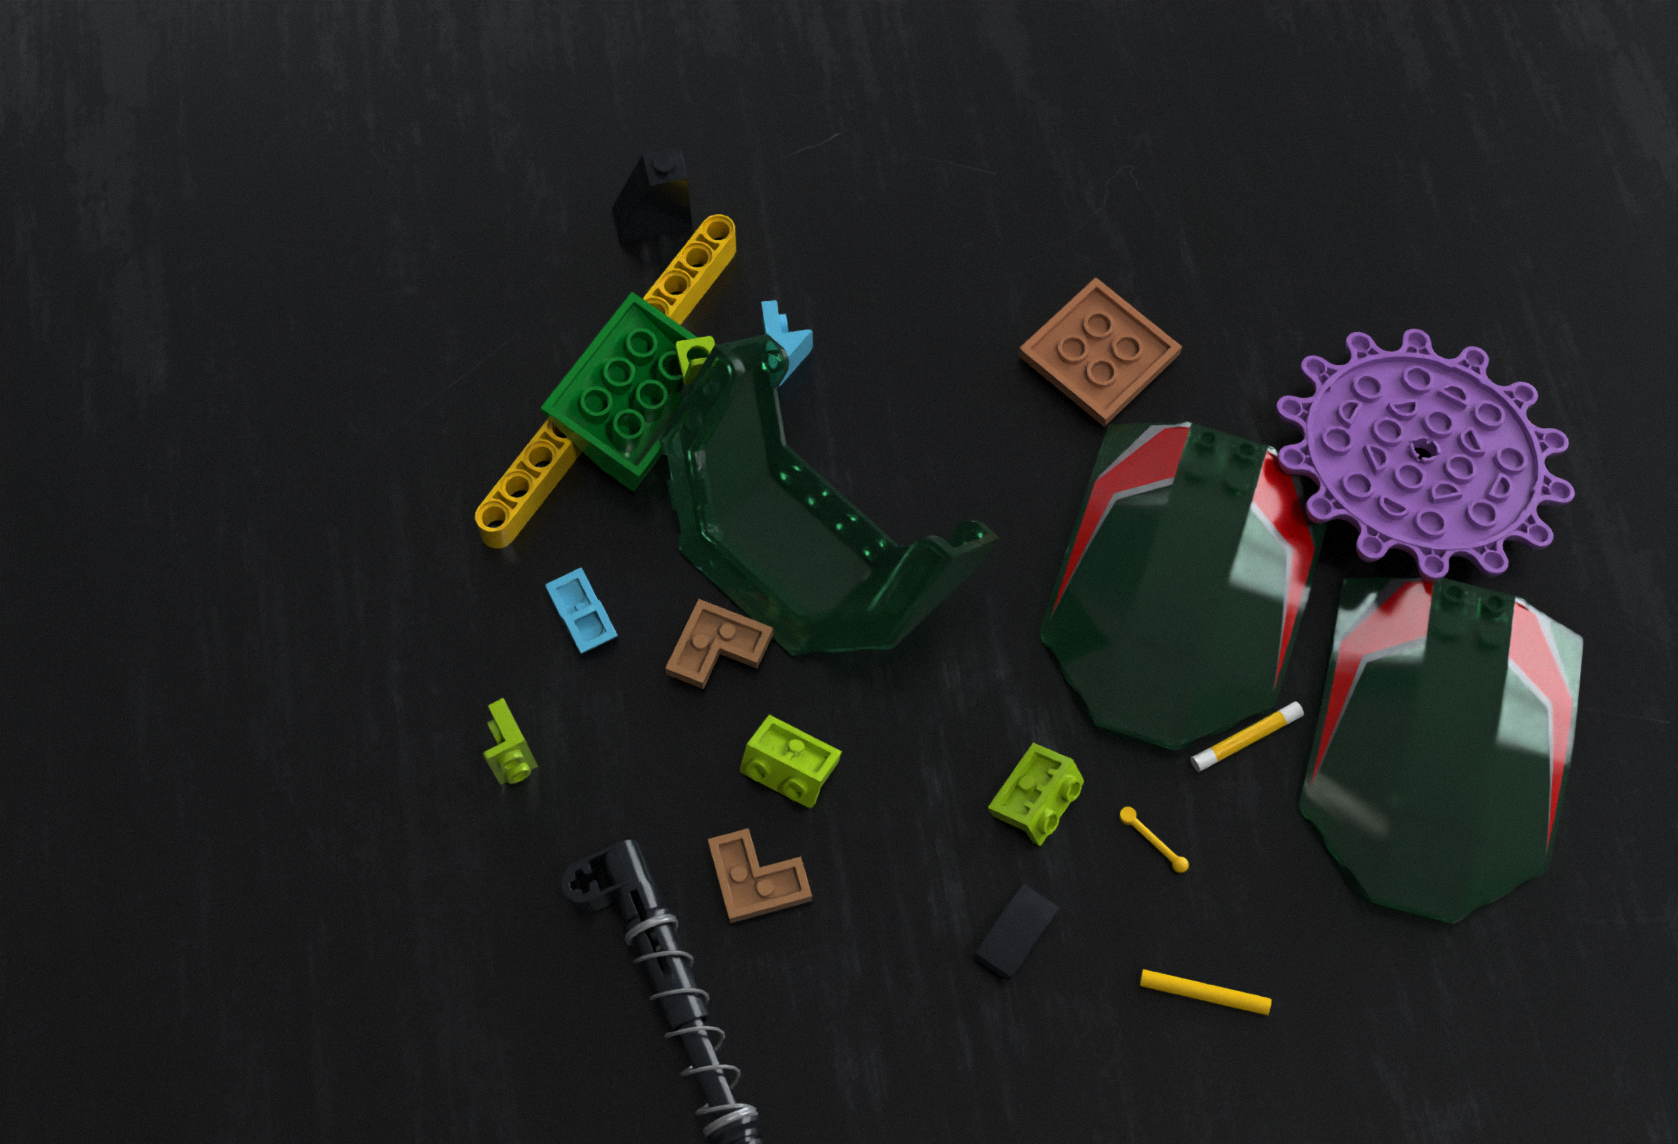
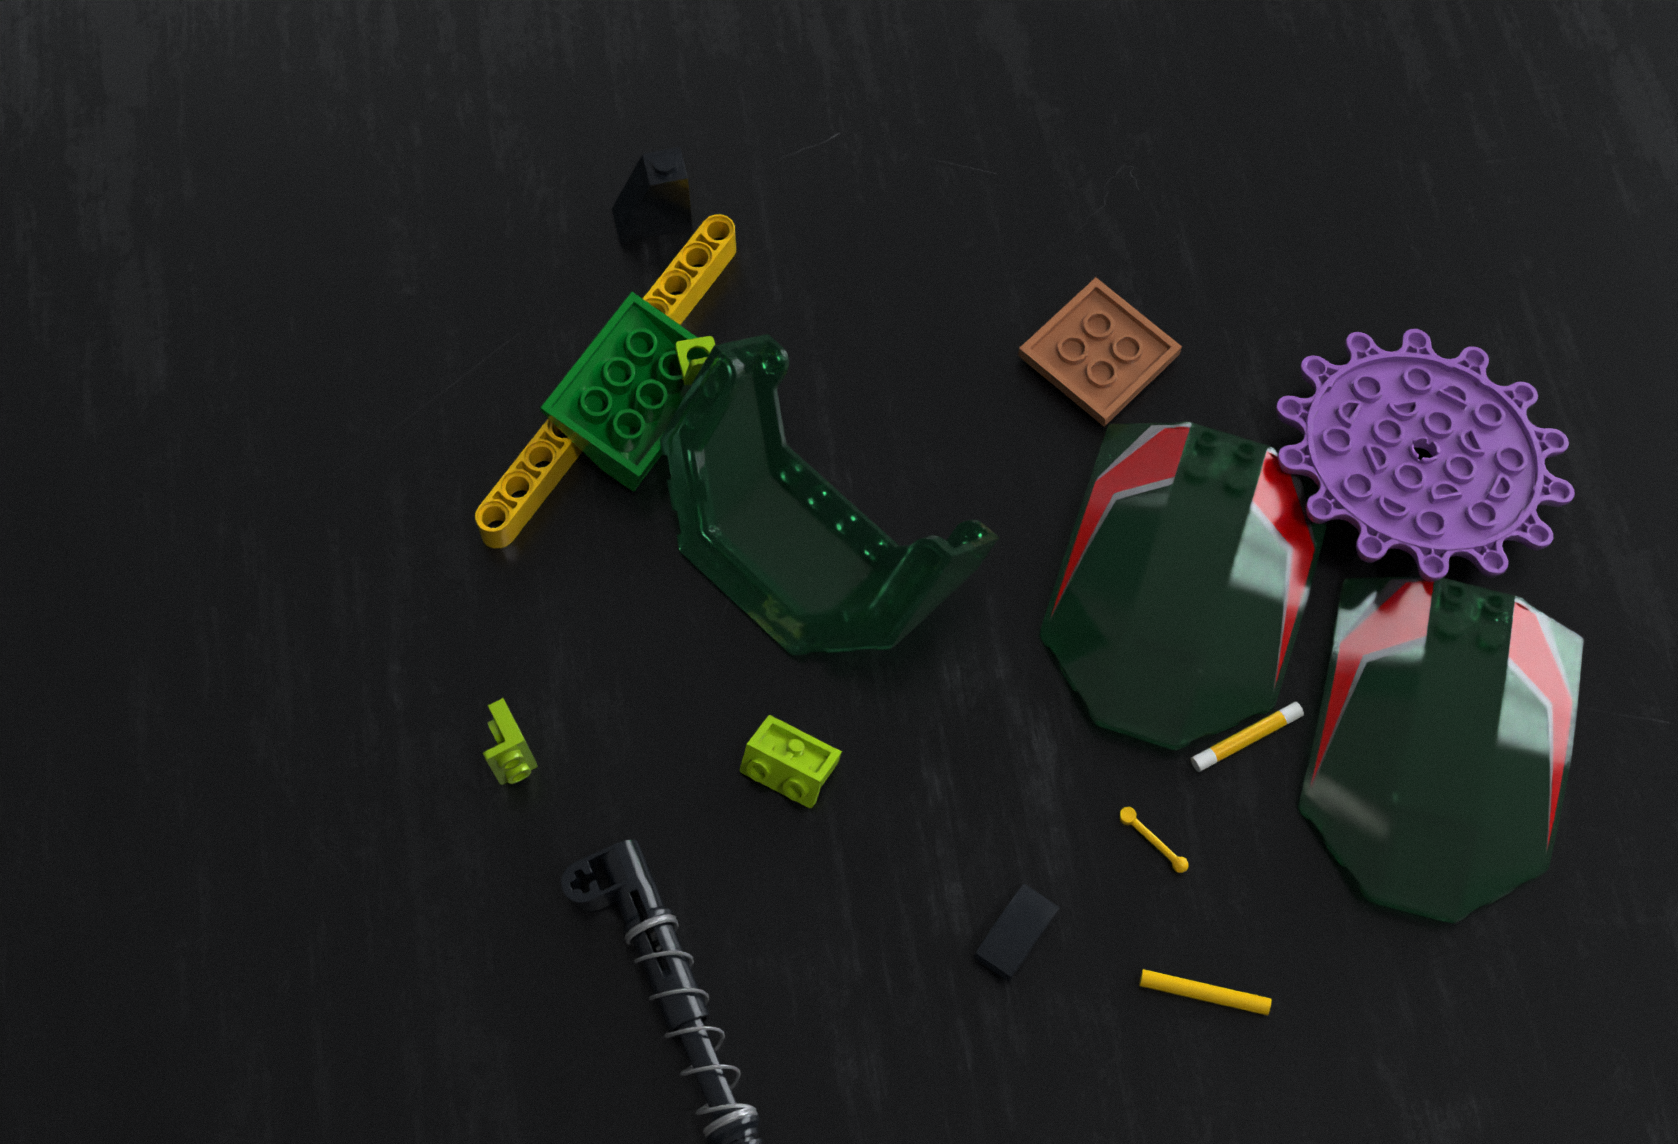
medium azure slope [545,567,618,654] -> none
medium nougat plate [665,599,773,689] -> none
medium nougat plate [708,828,812,923] -> none
medium azure slope [761,300,813,387] -> none
lime bracket [988,743,1084,846] -> none

